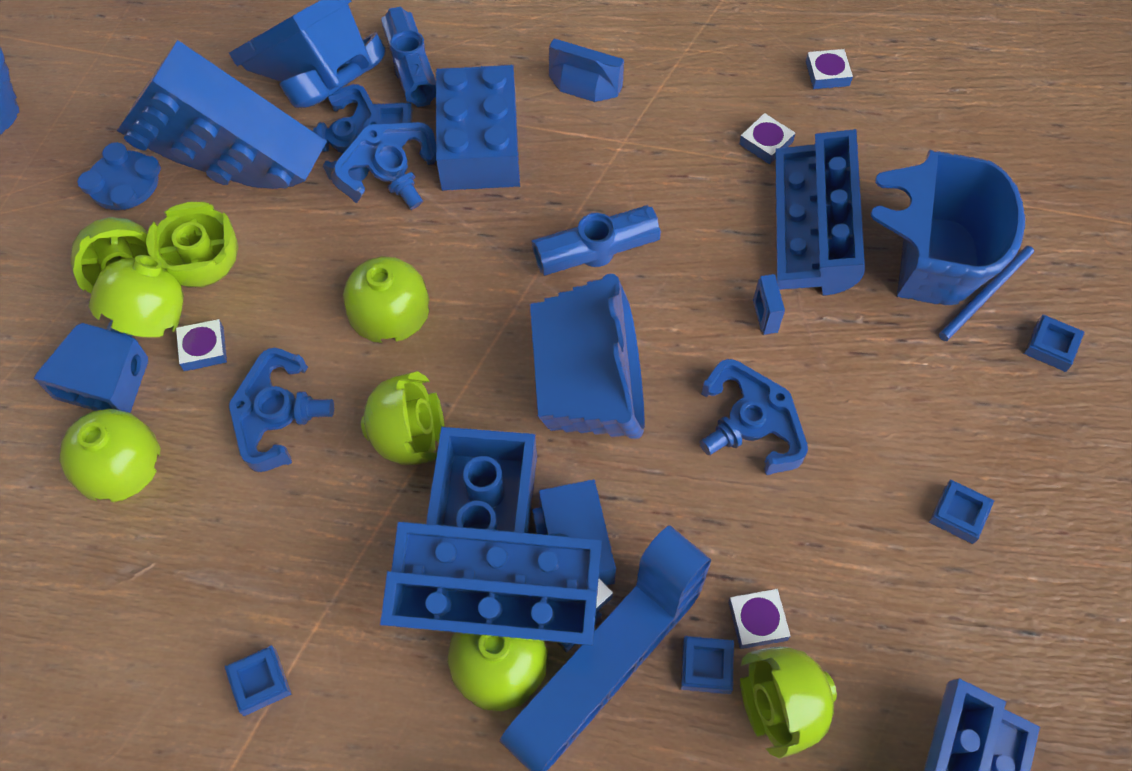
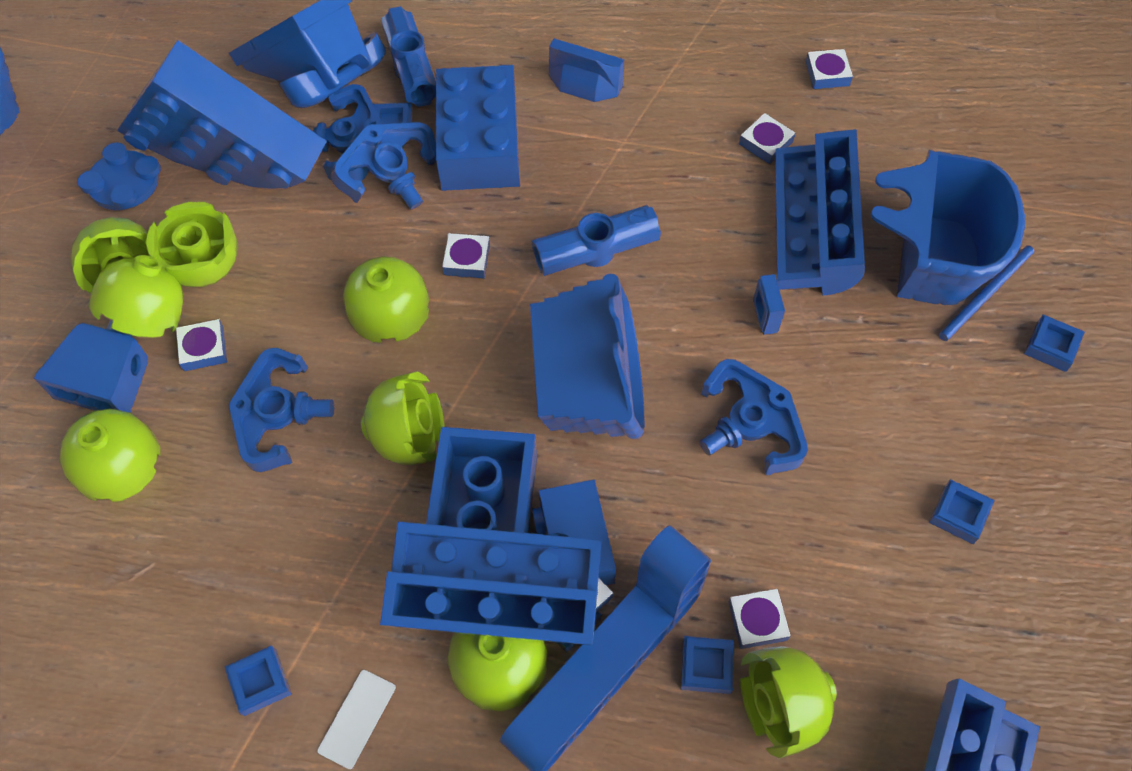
none -> white sticker [318,670,396,769]
none -> tile [442,233,490,279]

